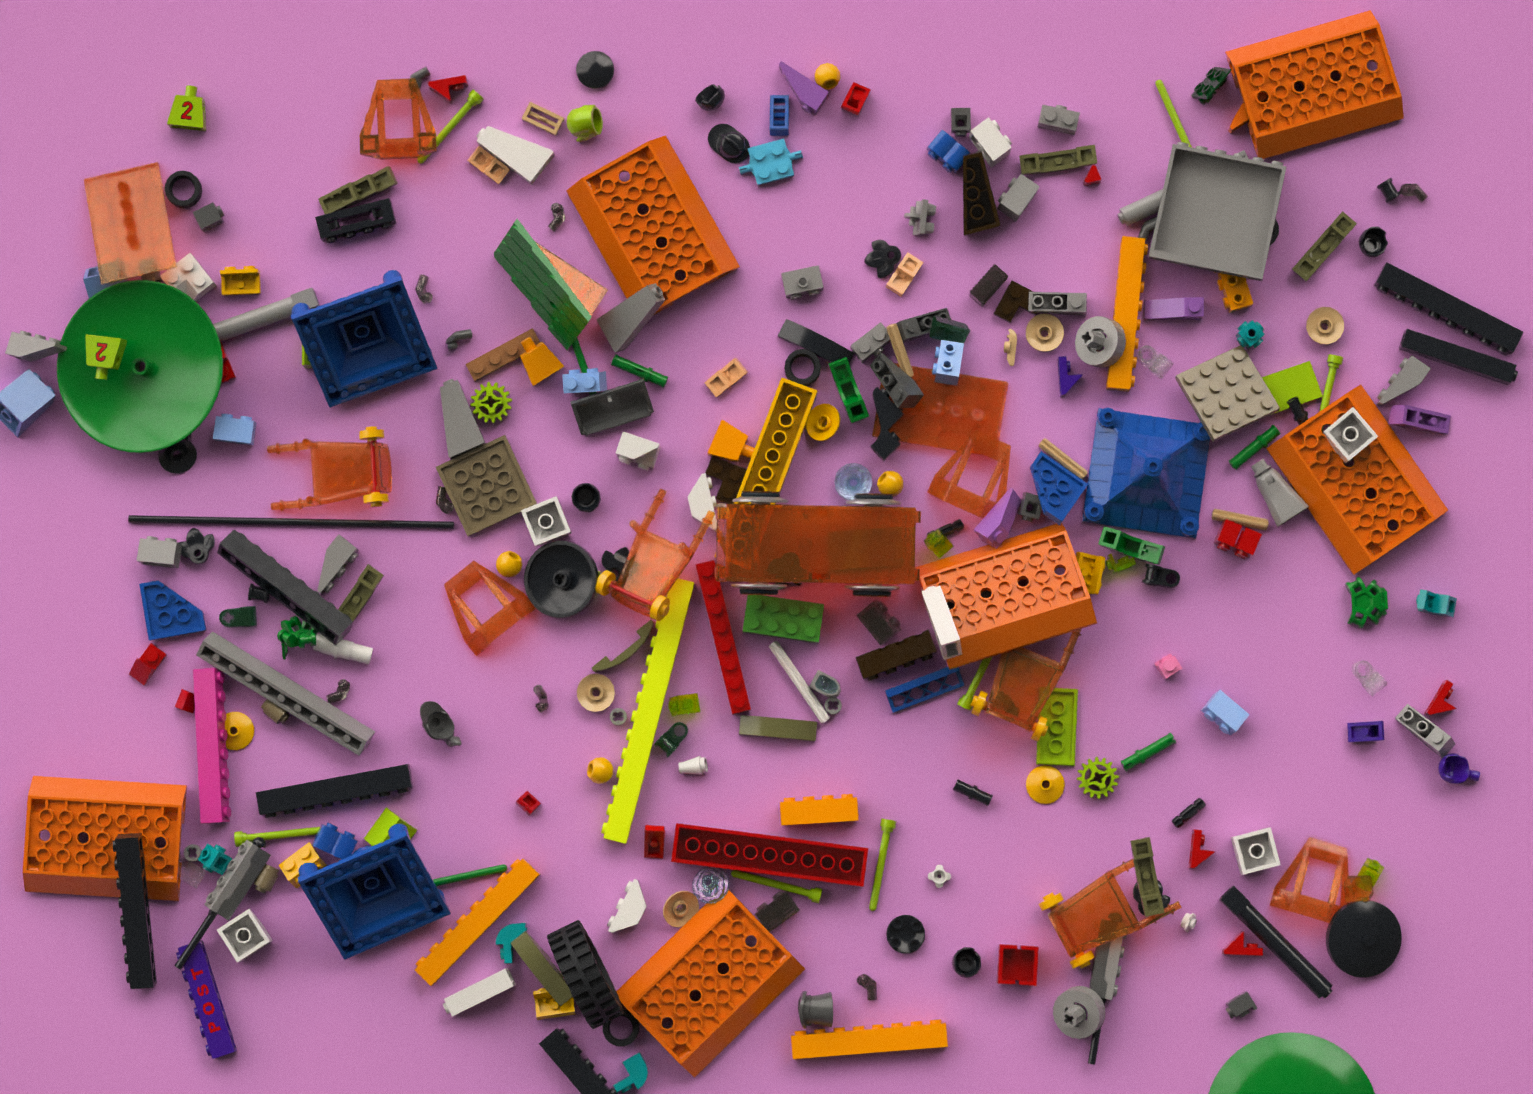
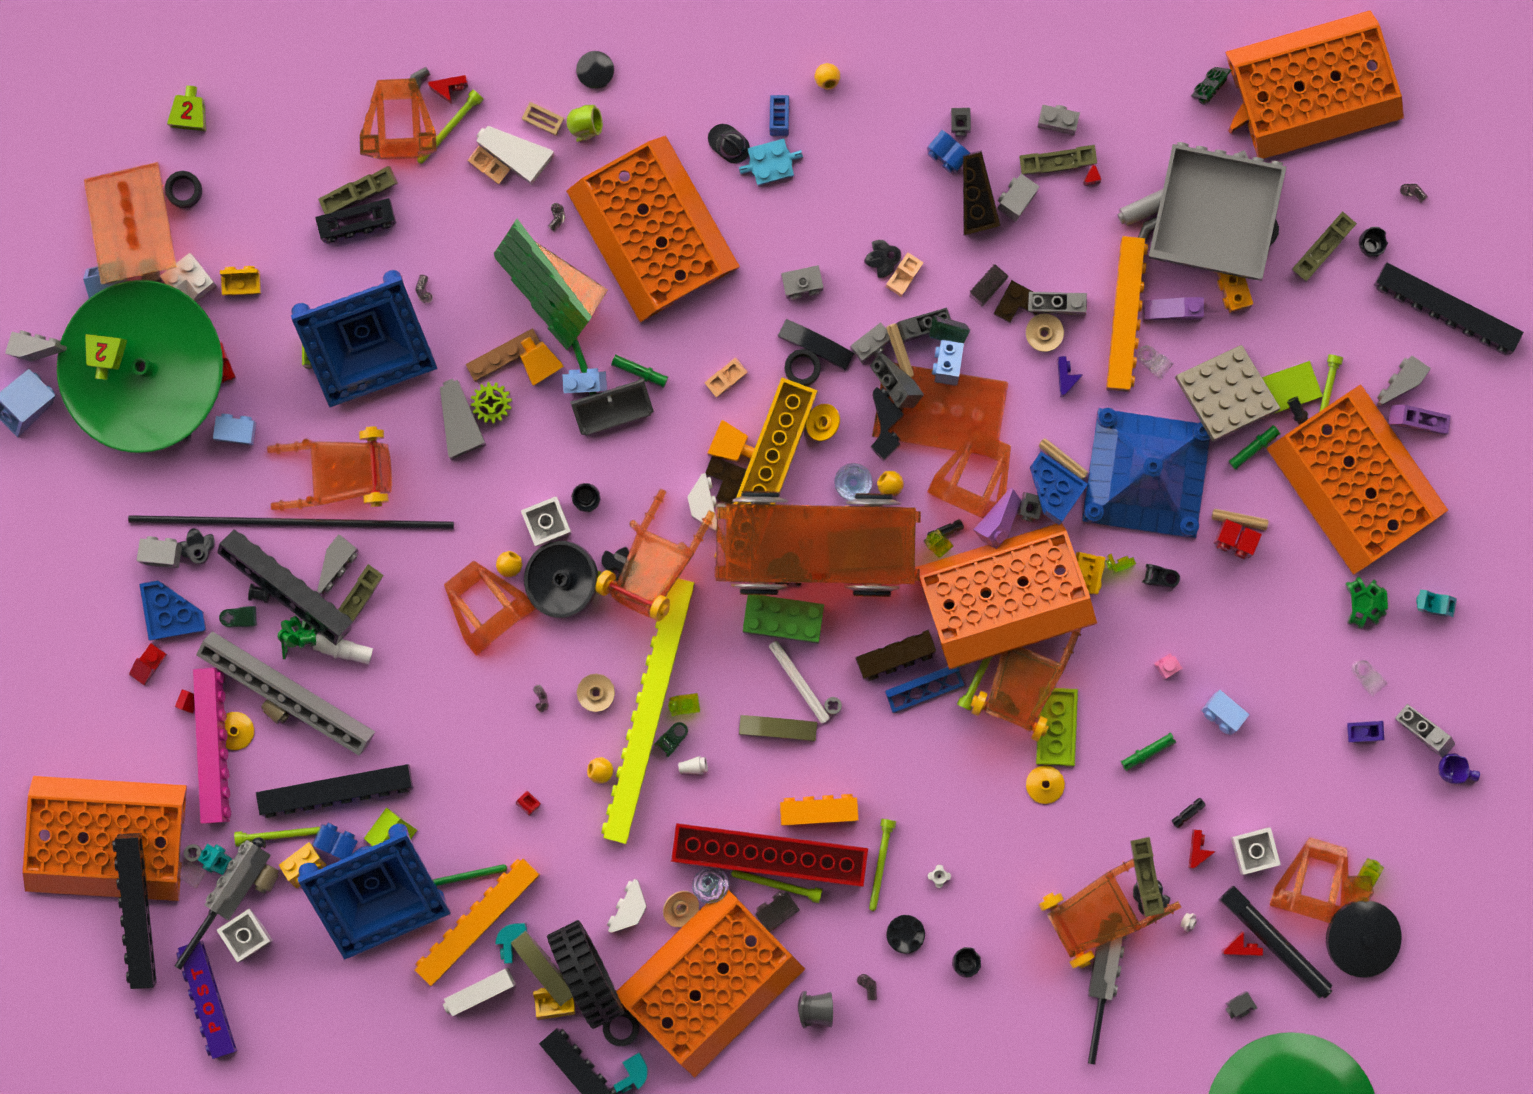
black dish [158,439,197,473] -> none
dark grey brick [193,202,225,232] -> none
light grey brick [213,287,320,342] -> none
clear smoke arm [326,679,350,704] -> none
dark grey hair [420,701,462,747] -> none
dark tan plate [436,435,537,537] -> none
clear smoke arm [436,486,454,514] -> none
dark grey arm [446,329,472,350] -> none
olive slope [592,620,654,672] -> none
light grey slope [596,283,665,352] -> none
light grey bush [610,708,627,725] -> none
white slope [616,432,661,471] -> none
red slope [644,825,665,859] -> none
black hair [695,84,725,111] -> none
red brick [695,560,751,715] -> none
medium lavender slope [779,61,829,114] -> none
light orange brick [791,1019,948,1059] -> none
rock [809,670,841,698] -> none
green arch [829,357,869,423] -> none
red slope [841,82,871,117] -> none
clear smoke brick [856,600,902,645] -> none
light grey hips [904,199,936,236] -> none
white slope [922,586,962,660] -> none
black pin [953,779,993,806] -> none
white slope [969,117,1012,168] -> none
red piece [997,944,1039,986] -> none
tan piece [1004,329,1017,366] -> none
light grey piece [1053,986,1105,1039] -> none
light grey piece [1075,316,1126,368] -> none
lime gear [1076,757,1119,799] -> none
green arch [1098,526,1165,565] -> none
lime piece [1155,80,1192,148] -> none
teal brick [1235,320,1265,349] -> none
light grey piece [1251,459,1309,527] -> none
tan dish [1306,307,1344,345] -> none
white slope [1323,407,1378,463] -> none
black bush [1377,178,1401,203] -> none
black brick [1398,329,1518,385] -> none
red slope [1424,680,1457,715] -> none

